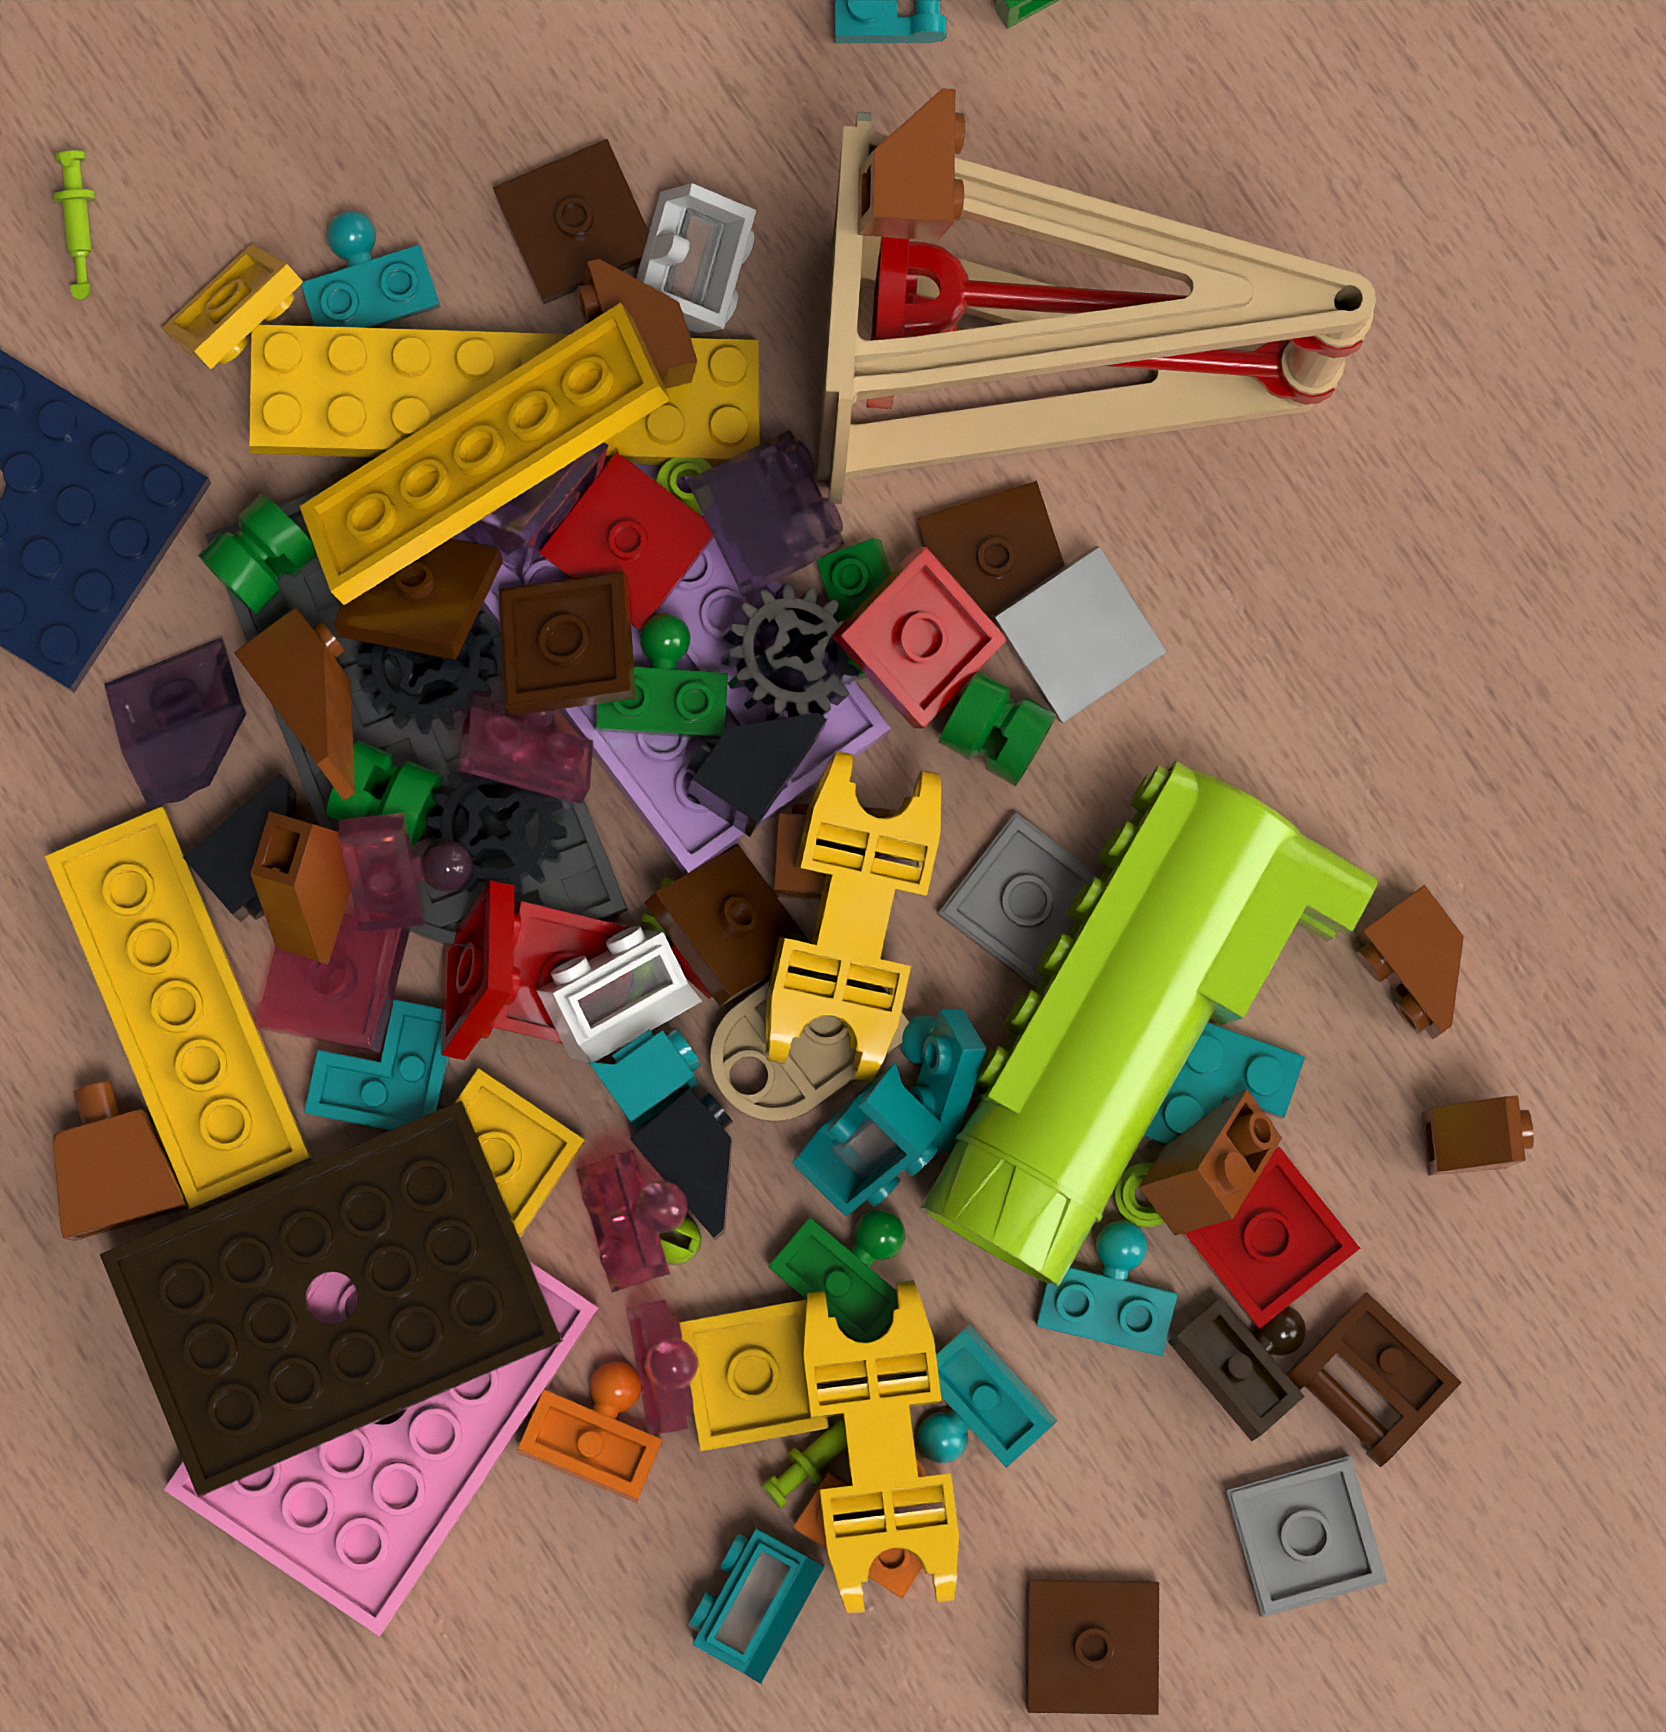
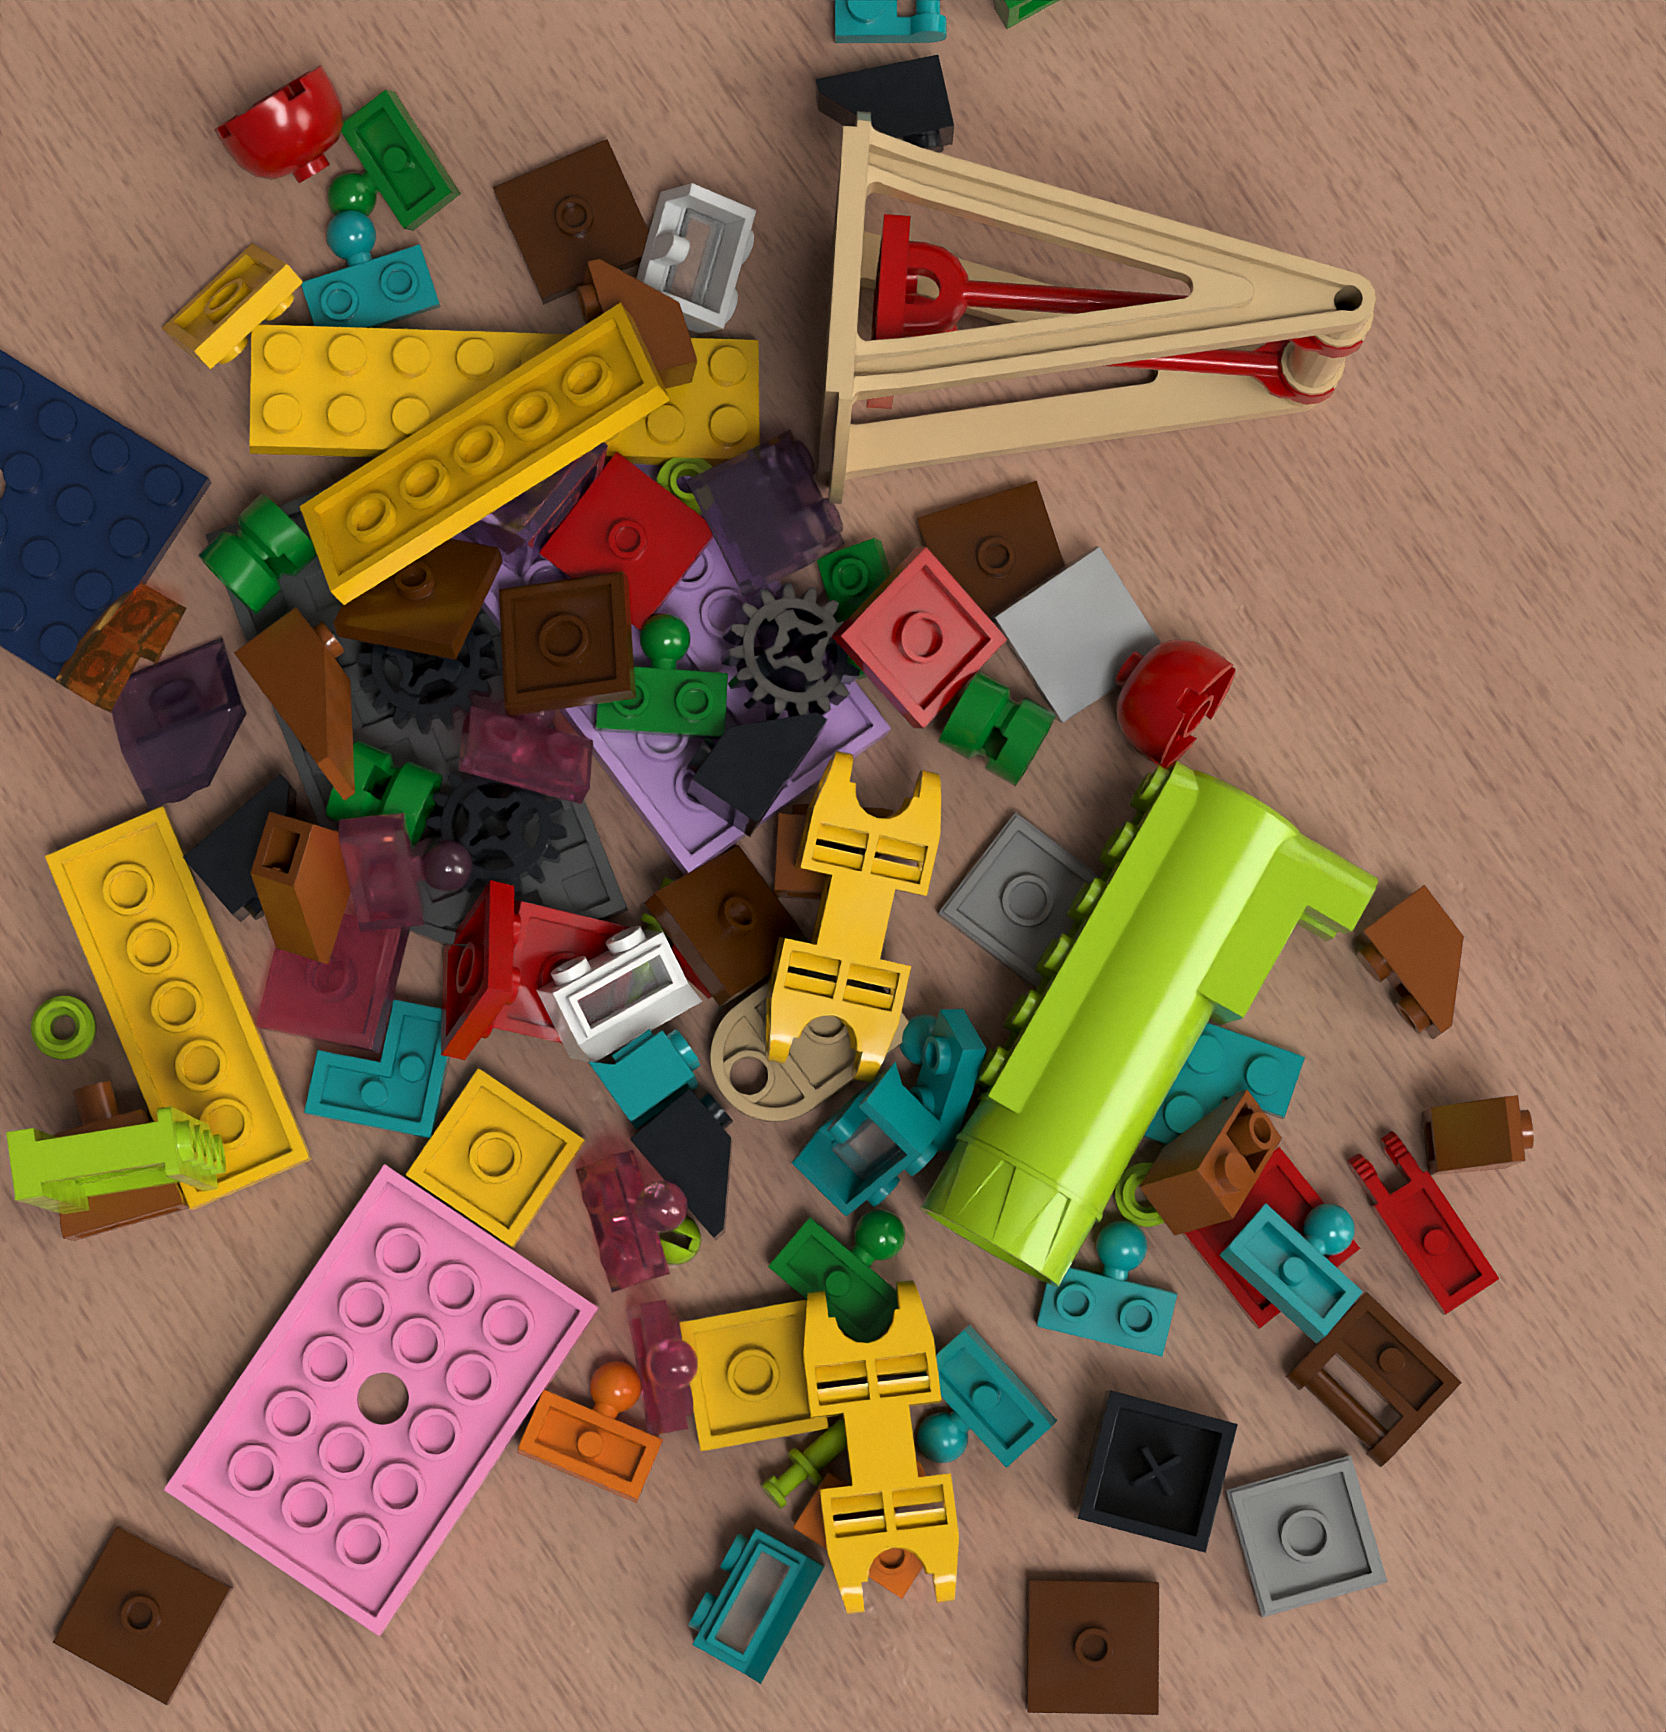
lime piece [53,150,96,300] -> none
dark brown plate [100,1100,563,1497] -> none
dark orange slope [858,88,965,241] -> none
dark brown plate [1167,1297,1306,1442] -> none
none -> lime fence [6,1106,226,1214]
none -> lime plate [31,996,96,1060]
none -> reddish brown plate [53,1526,233,1705]
none -> clear orange slope [55,583,187,713]
none -> red cylinder [214,65,344,183]
none -> green plate [327,89,461,231]
none -> black slope [816,54,954,153]
none -> black brick [1074,1390,1238,1553]
none -> red cylinder [1115,639,1236,768]
none -> teal plate [1219,1203,1363,1344]
none -> red hinge [1347,1131,1499,1315]

